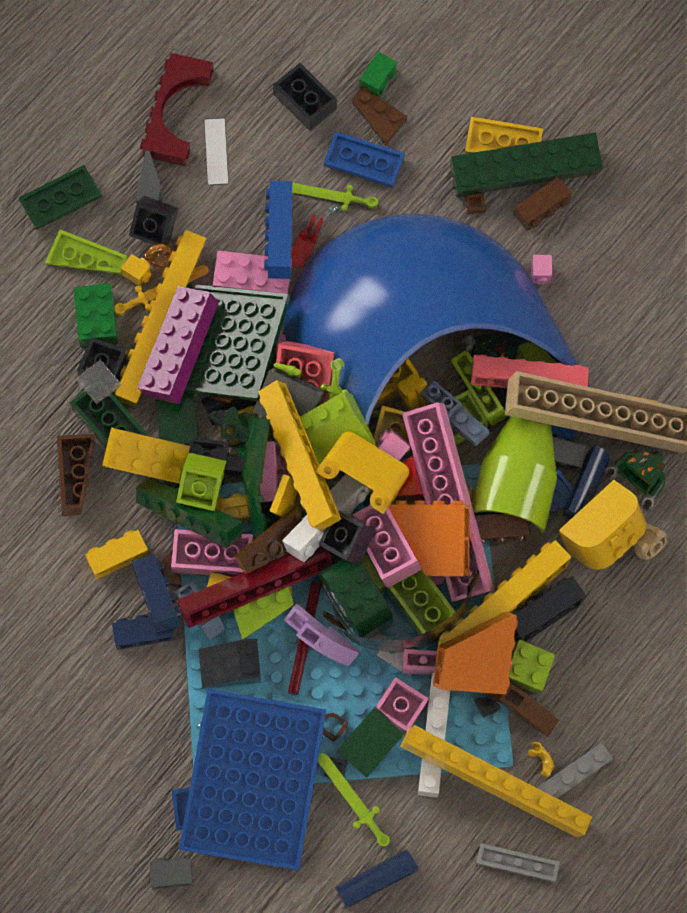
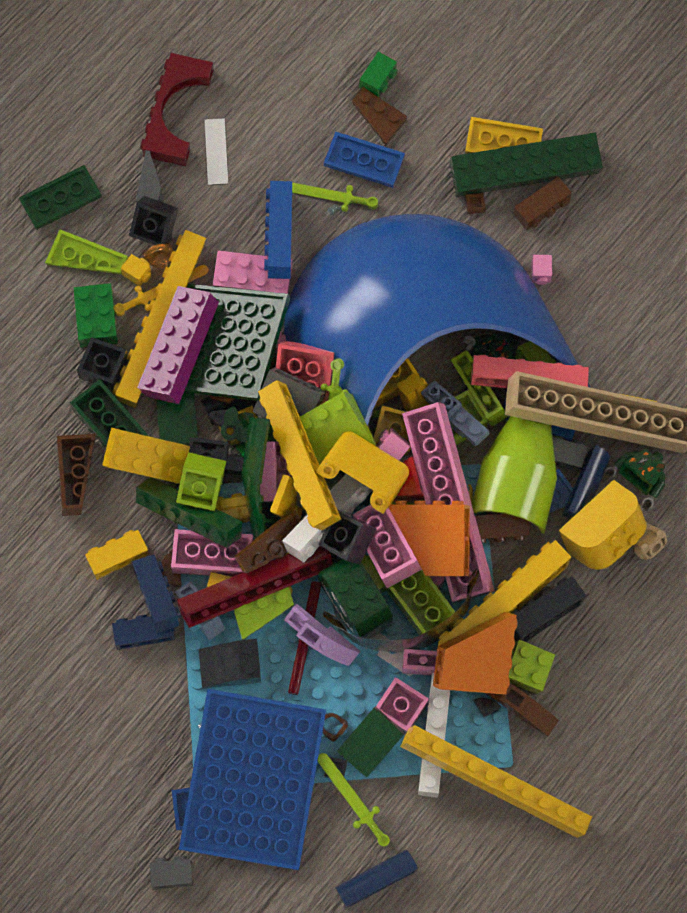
clear piece [76,360,121,404] -> none
black brick [273,63,337,131] -> none
lime piece [274,363,302,378] -> none
red arm [291,214,323,269] -> none
light grey plate [476,843,560,883] -> none
yellow piece [528,742,555,777] -> none
light grey plate [537,743,613,799] -> none

